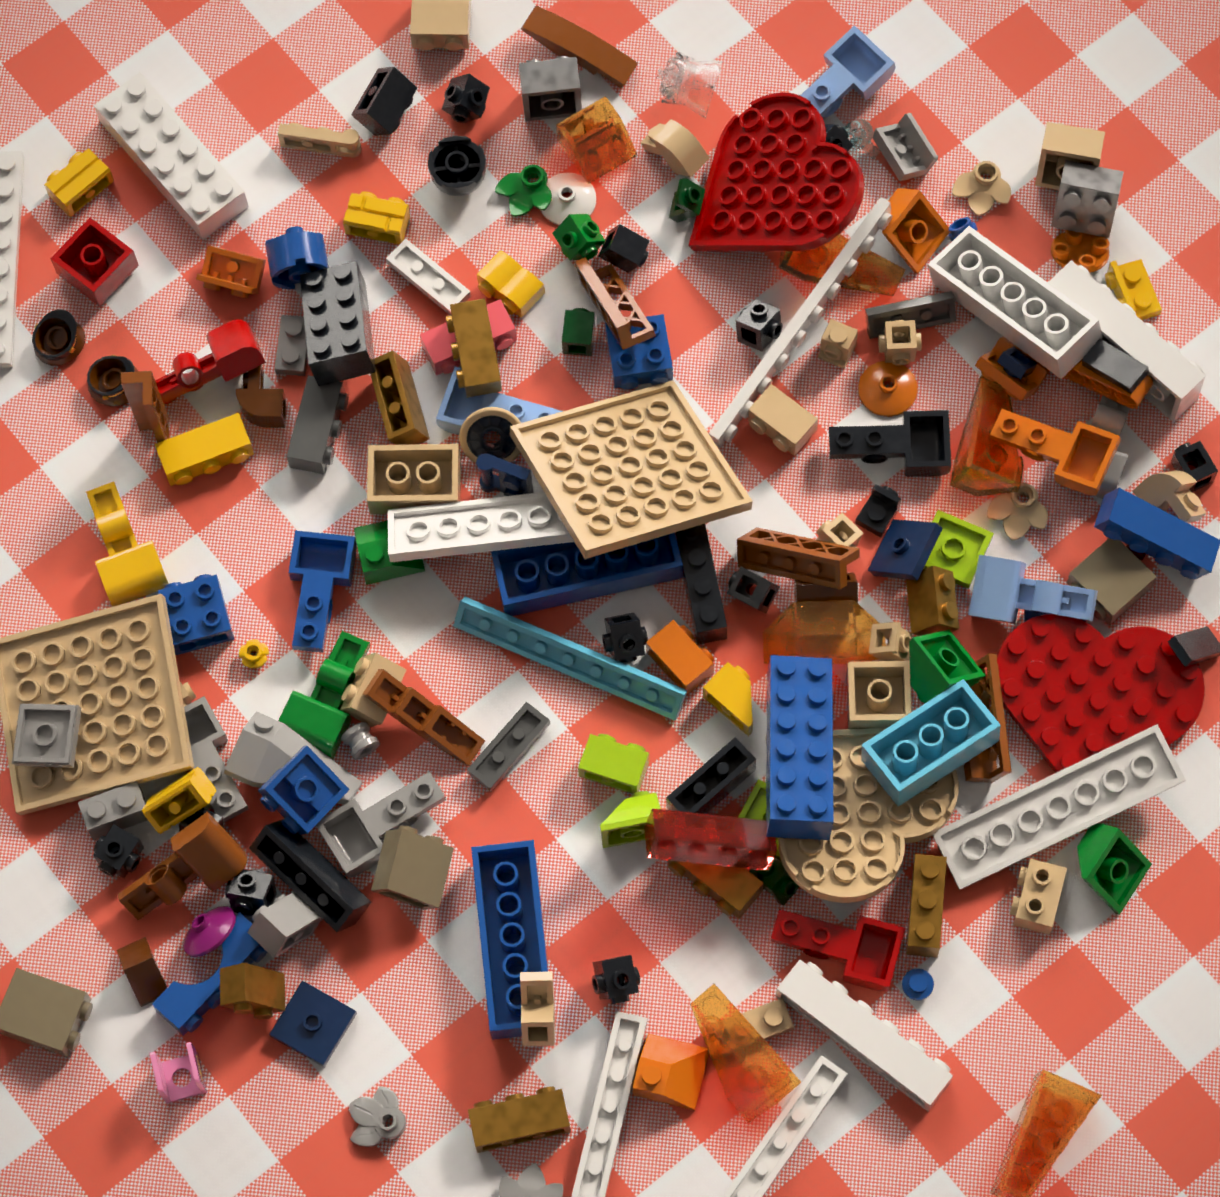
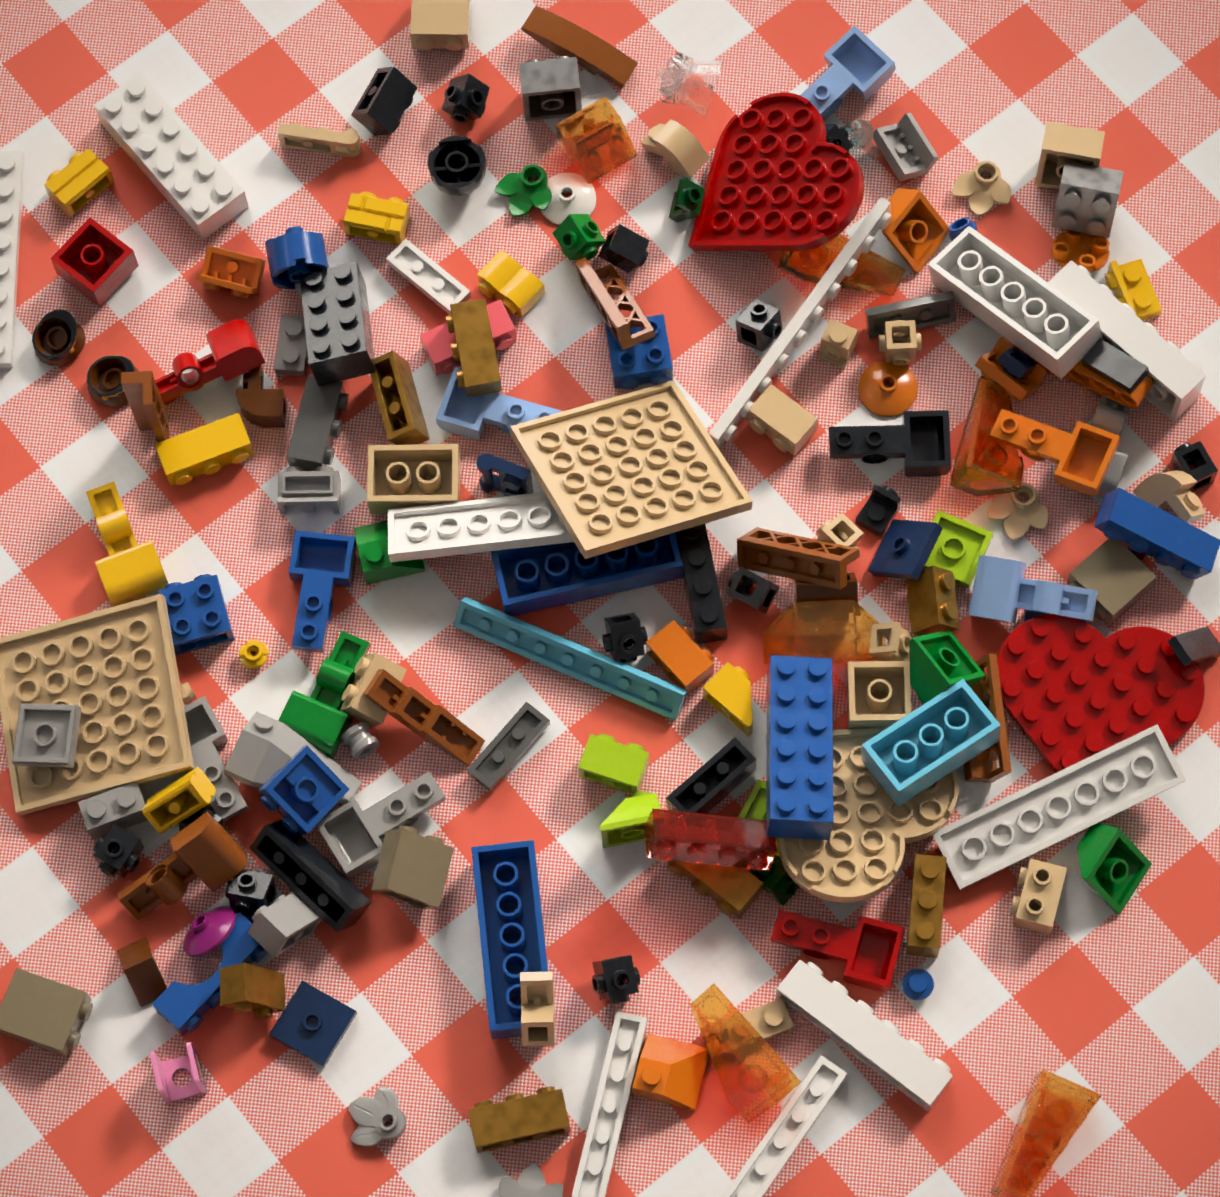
black wheel [459,407,521,463] -> none
dark green brick [562,308,596,356] -> none
none -> light grey window [277,466,341,514]

